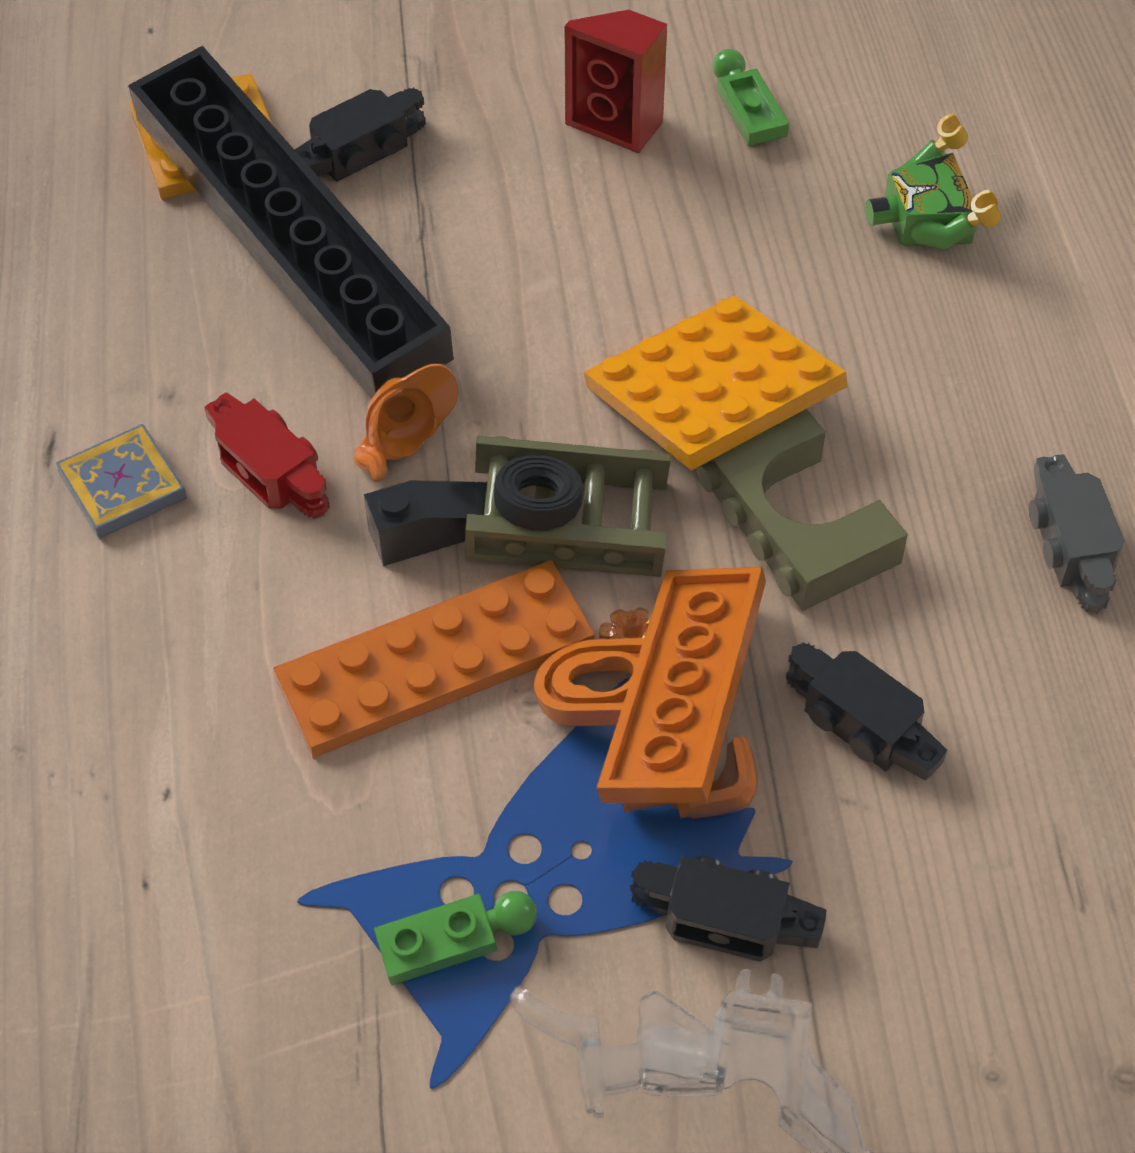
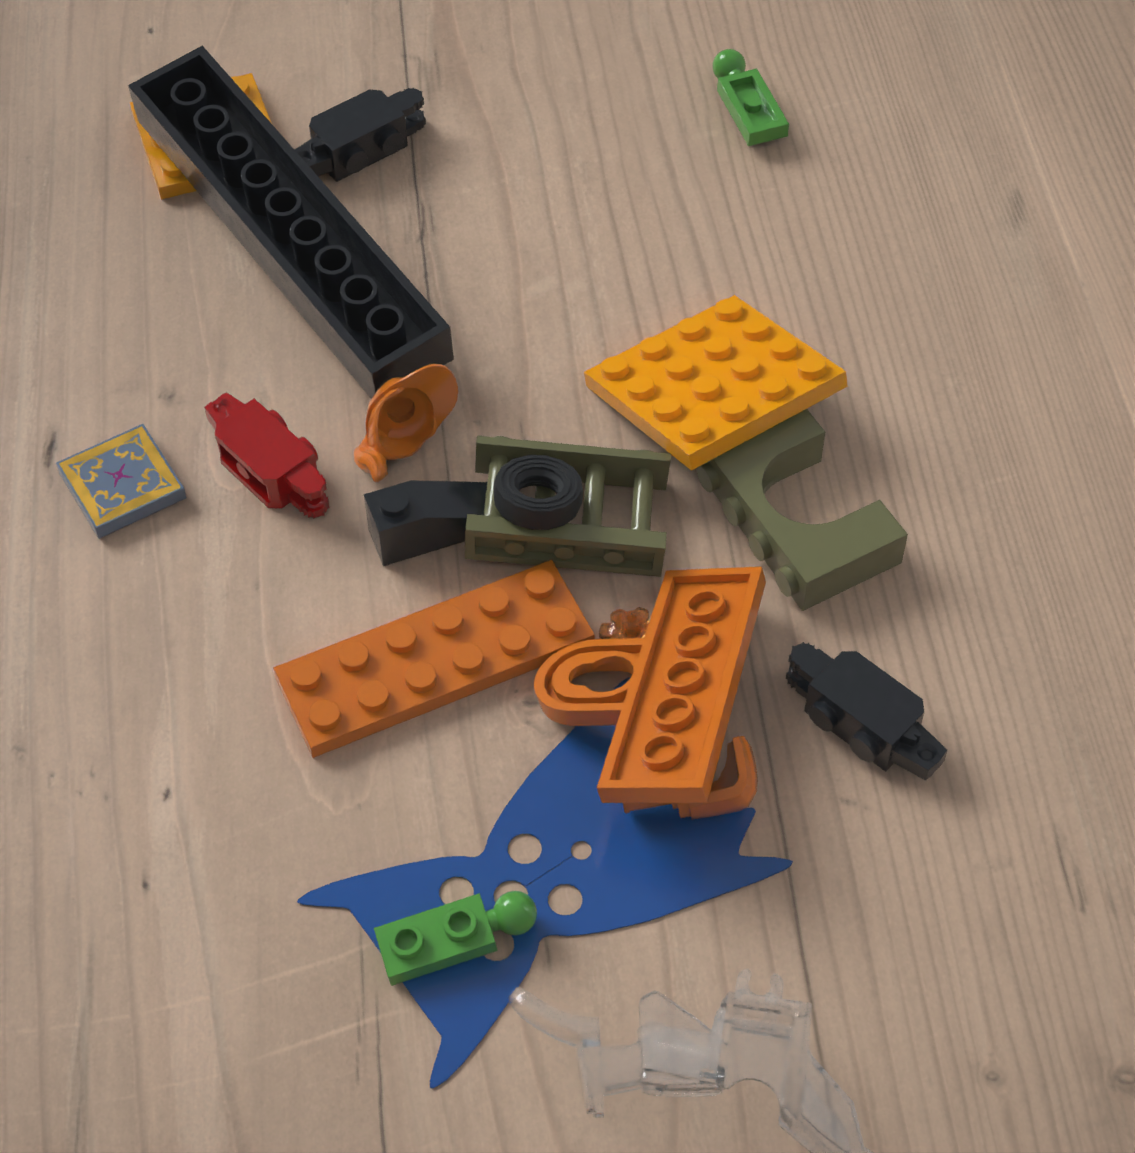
red slope [564,9,667,154] -> none
black hinge [630,856,827,962] -> none
torso [866,114,1001,250] -> none
dark grey hinge [1029,454,1125,614] -> none

